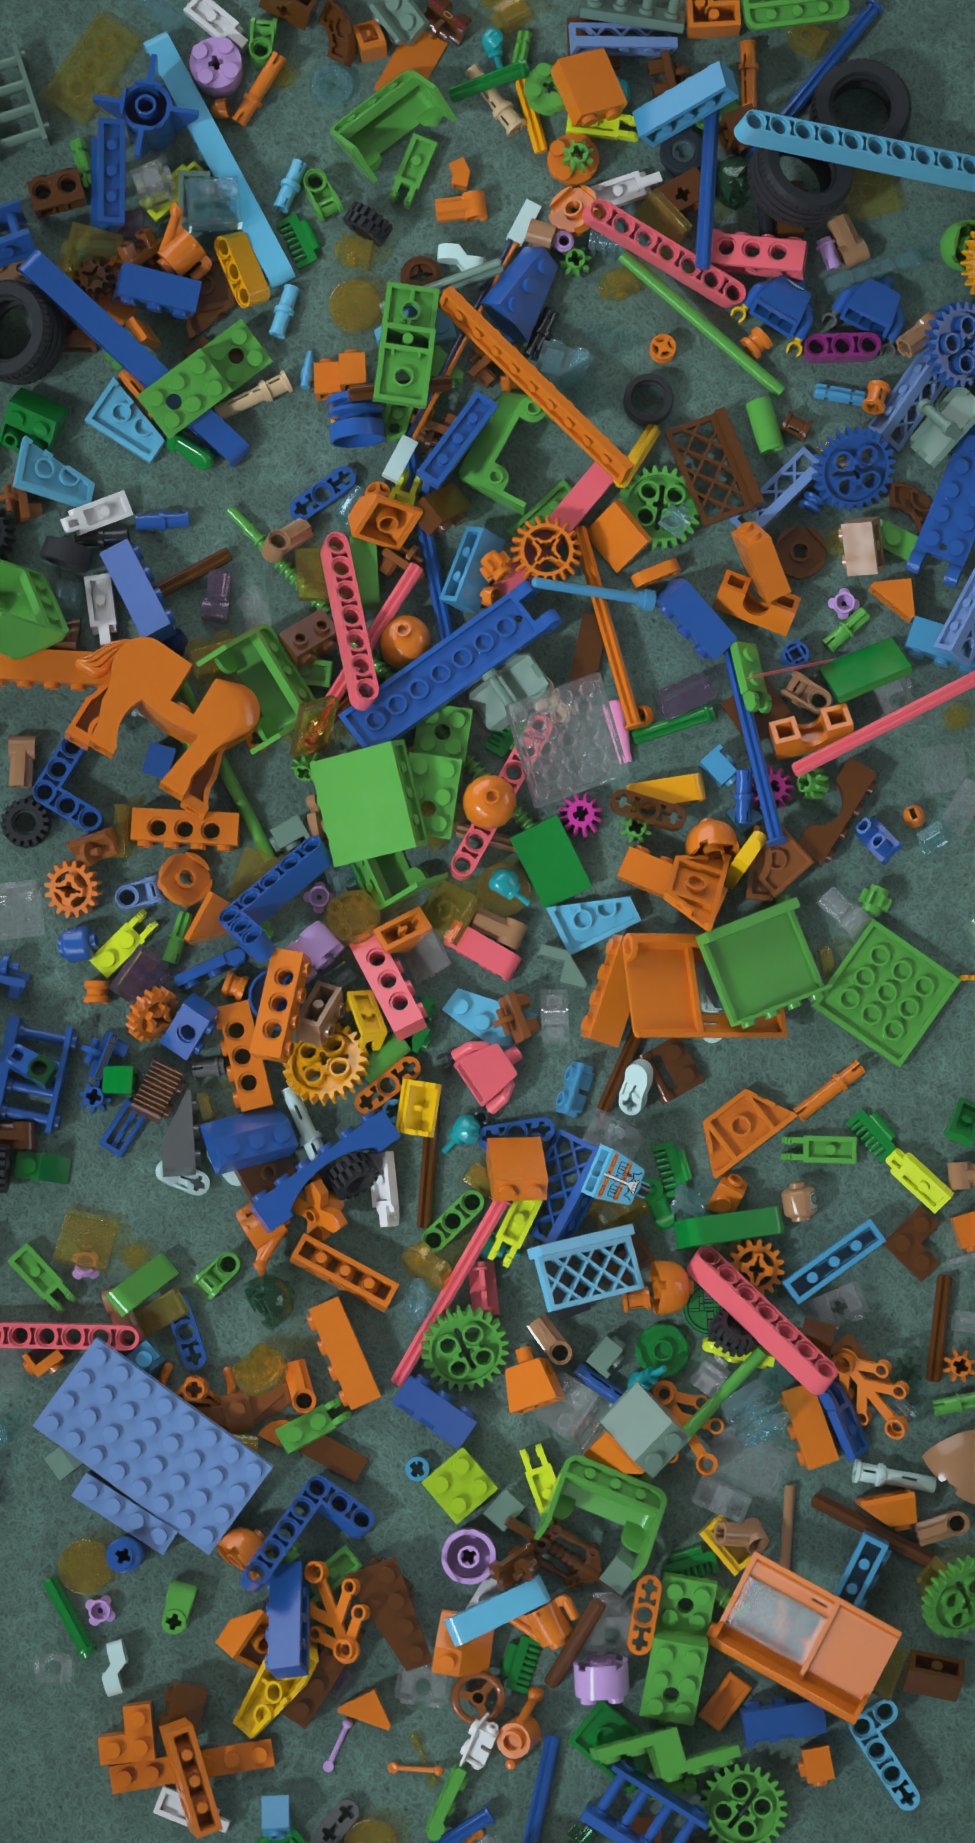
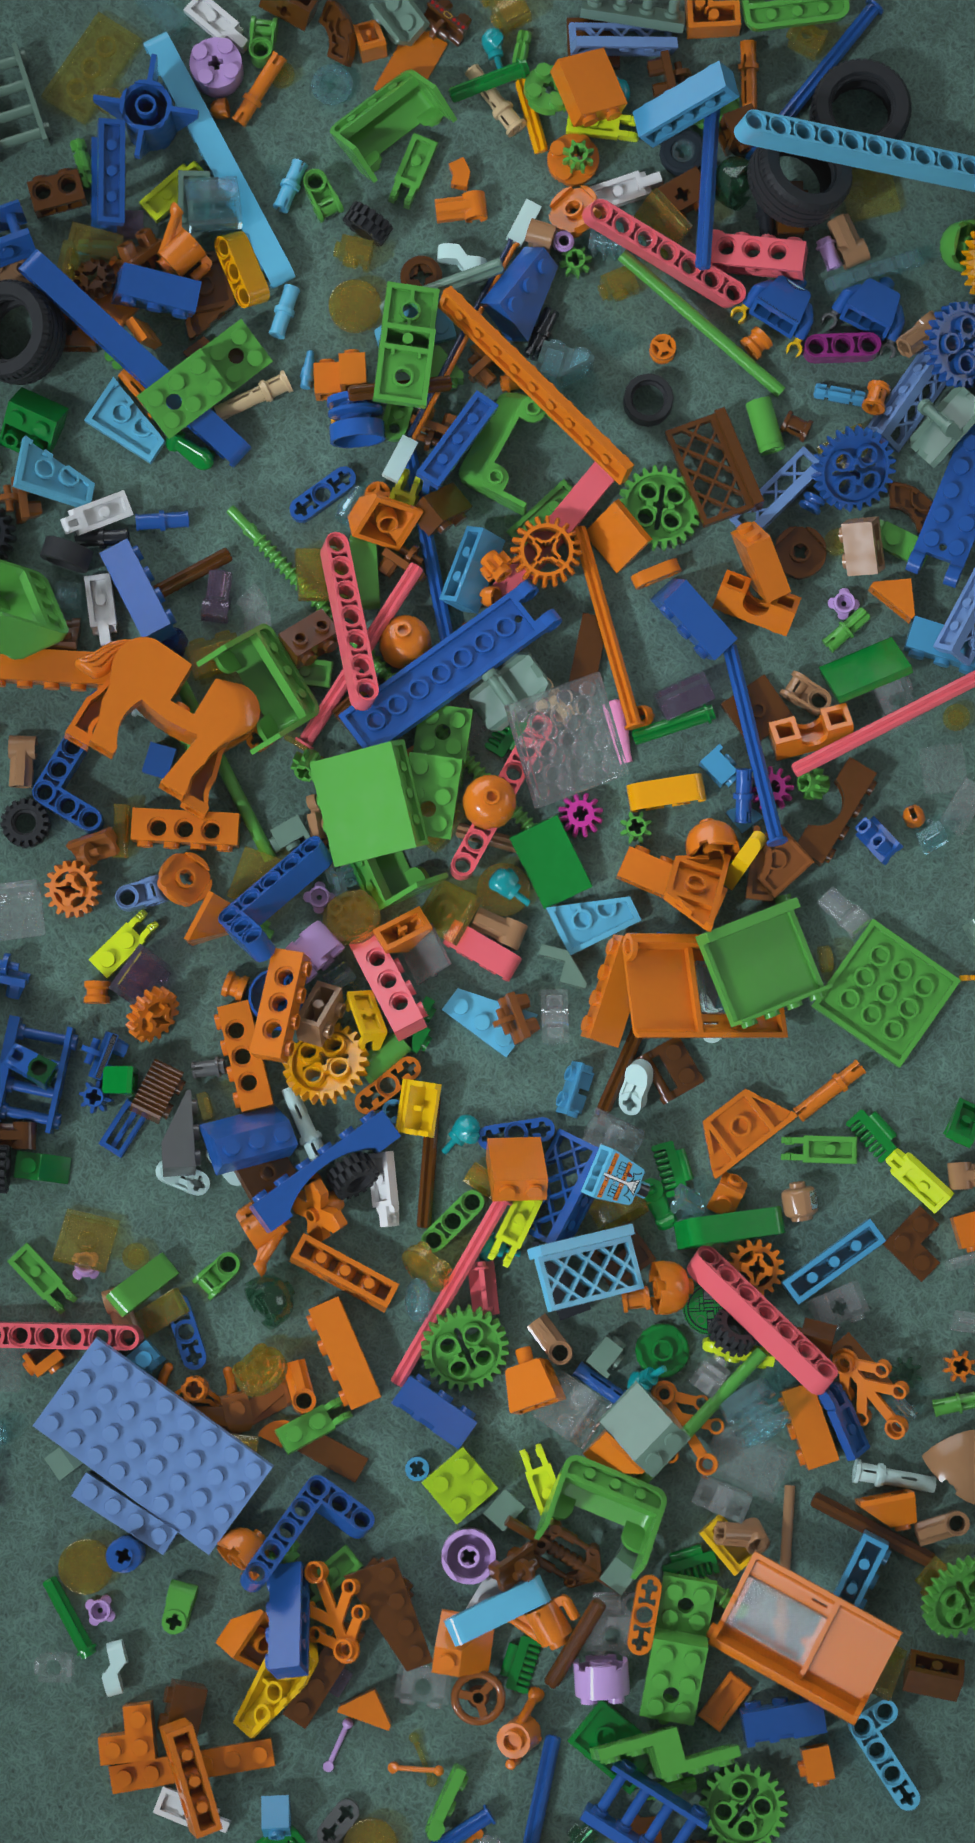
blue head [58,926,99,963] -> none
clear brick [130,158,176,211] -> none
blue brick [160,993,220,1061] -> none
bright green axle [162,911,193,965] -> none
blue hinge [174,948,247,990] -> none
medium nougat piece [261,518,313,563] -> none
green piece [276,214,322,269] -> none
clear yellow tile [290,695,338,757] -> none
coral torso [437,1041,522,1125] -> none
white hinge [459,1712,499,1770] -> none
dark azure piece [531,577,656,611] -> none
reddish brown beam [610,789,687,832] -> none
yellow axle [613,424,661,489] -> none
clear light blue tile [658,502,693,539] -> none
bright green hinge [730,641,772,714] -> none
coral sticker [745,658,836,680] -> none
blue wheel [781,641,809,671] -> none
bright green gear [858,884,893,917] -> none
reddish brown axle [926,1275,952,1382] -> none

